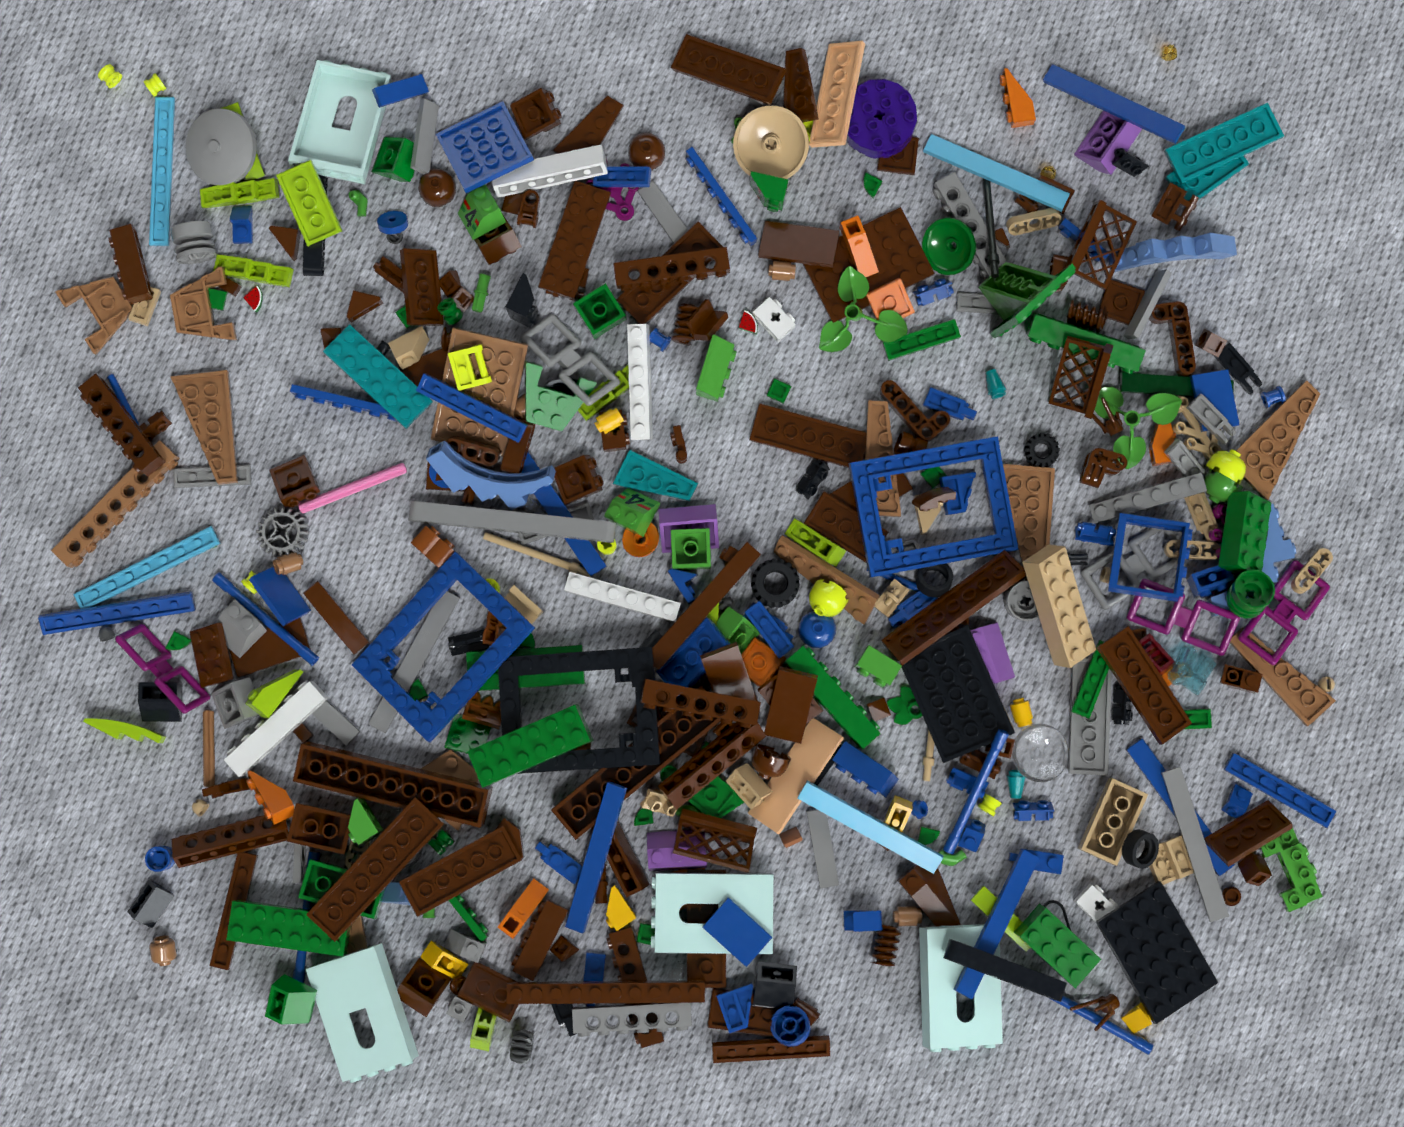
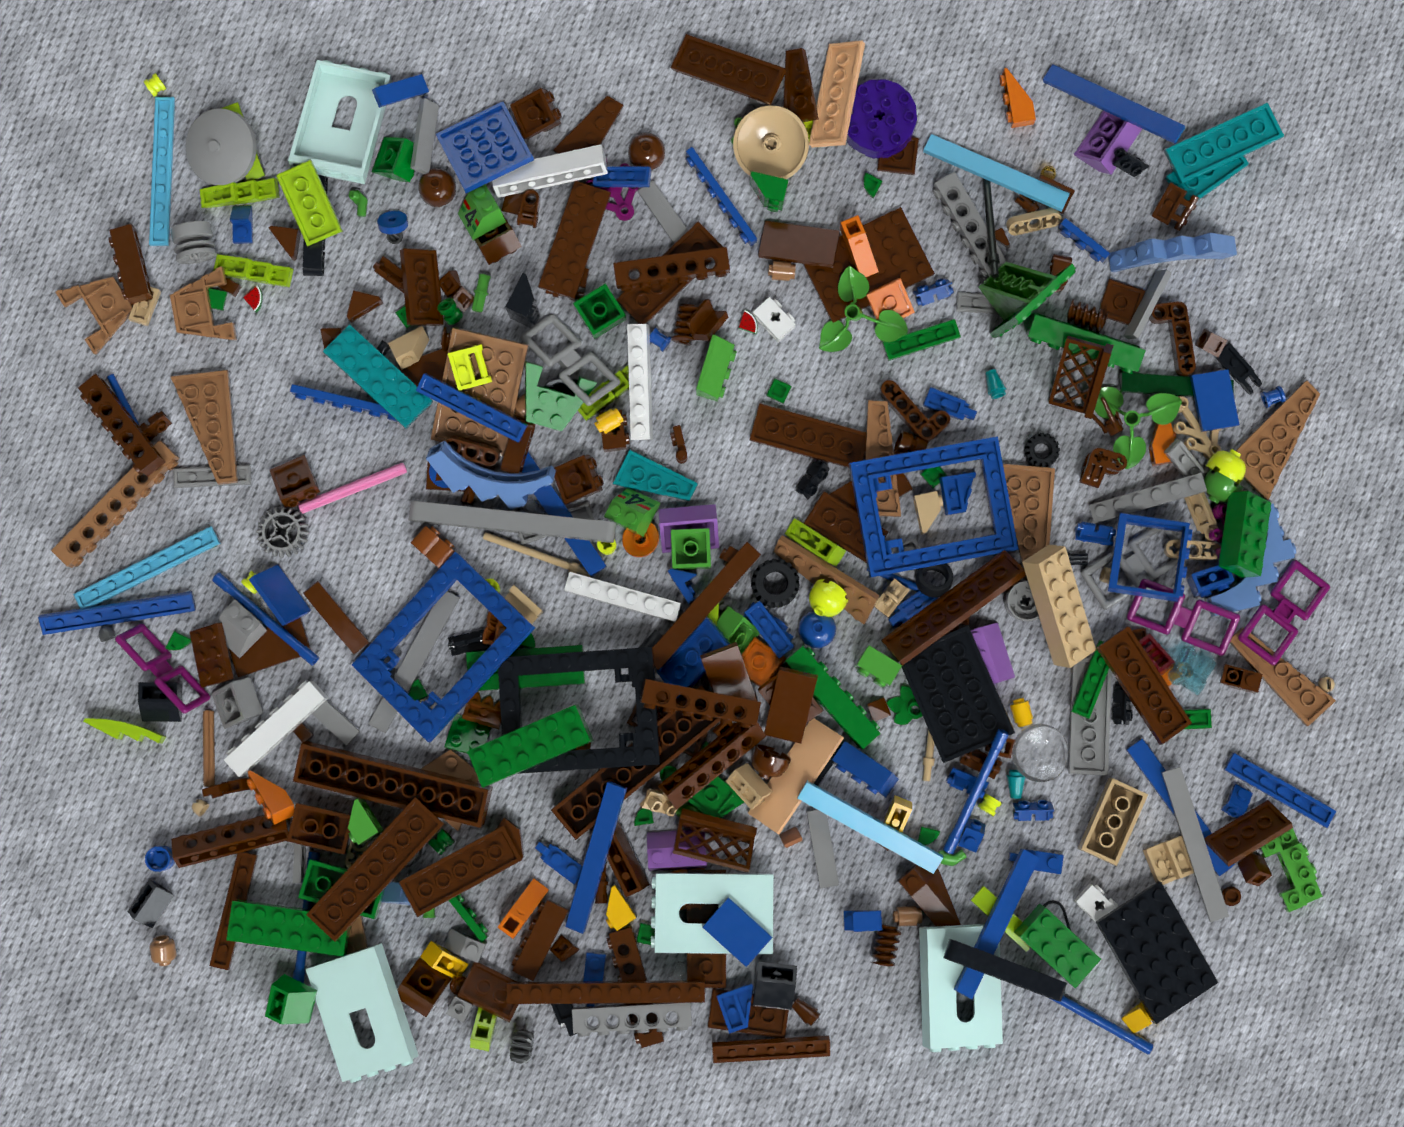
neon yellow wheel [98,64,122,88] -> none
lime slope [245,669,303,718] -> none
medium nougat brick [273,552,303,575] -> none
blue cylinder [771,1006,811,1047] -> none
blue plate [911,800,928,819] -> none
reddish brown slope [912,487,956,511] -> none
green dish [922,218,976,275] -> none
reddish brown fence [1064,200,1137,290] -> none
reddish brown plant [1070,994,1120,1031] -> none
black tyre [1122,829,1159,869] -> none
clear yellow hinge [1162,44,1177,61] -> none
light grey hinge [1186,394,1236,445] -> none
green wheel [1226,569,1275,619] -> none
tan beam [1291,548,1333,594] -> none

